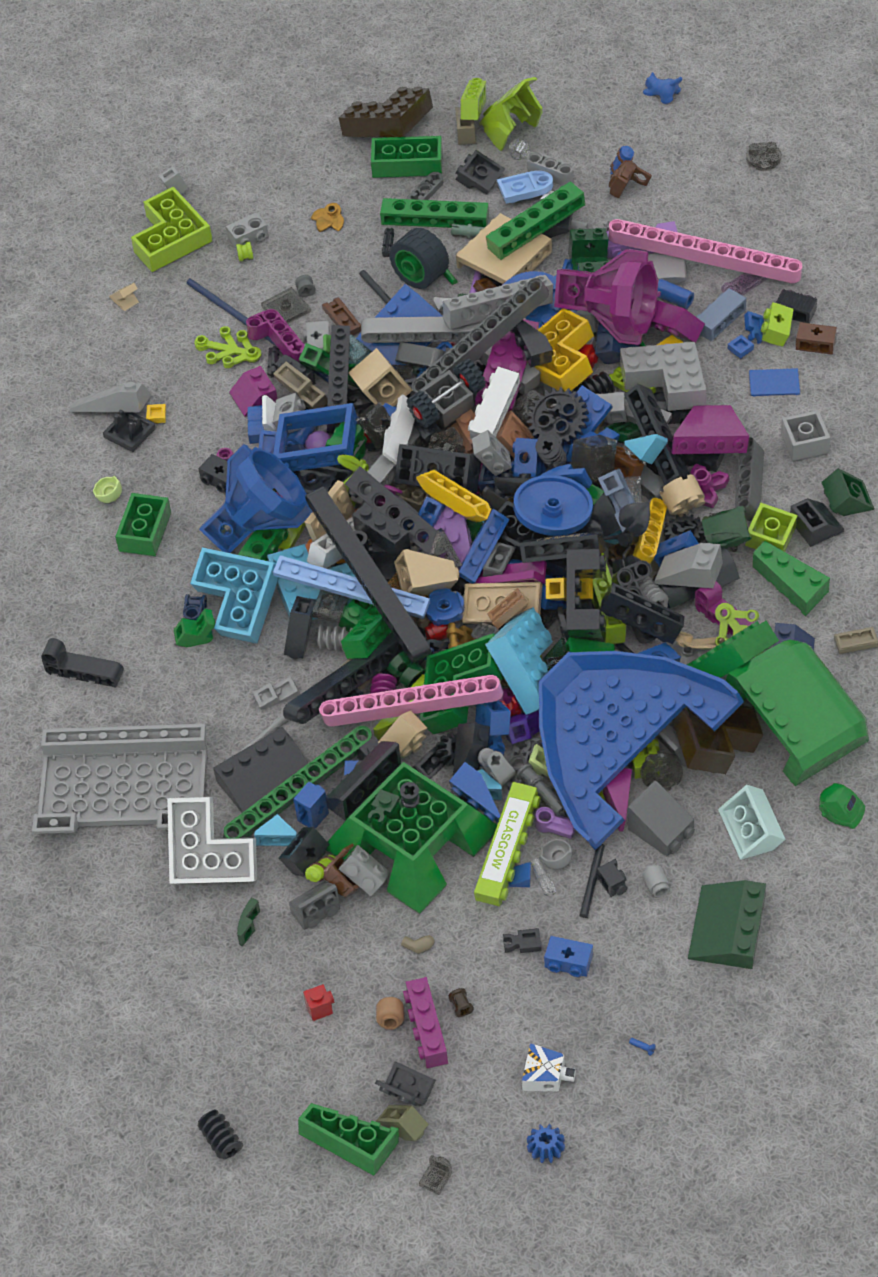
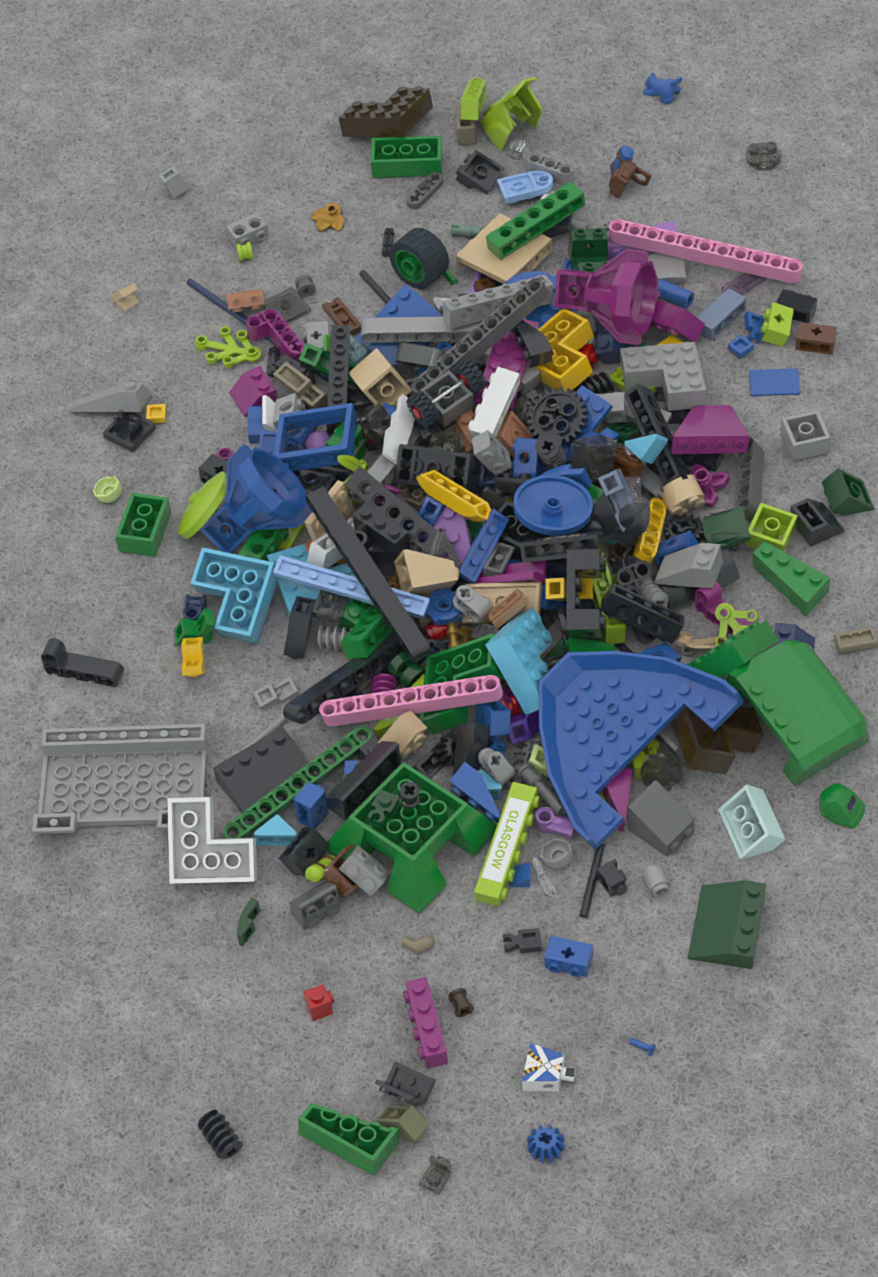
lime brick [131,187,212,272] -> none
medium nougat head [376,997,404,1030] -> none
green brick [380,198,489,228] -> none
none -> lime dish [177,471,227,539]
none -> yellow brick [181,637,205,677]
none -> nougat plate [226,289,265,312]
none -> light grey piece [453,585,492,623]

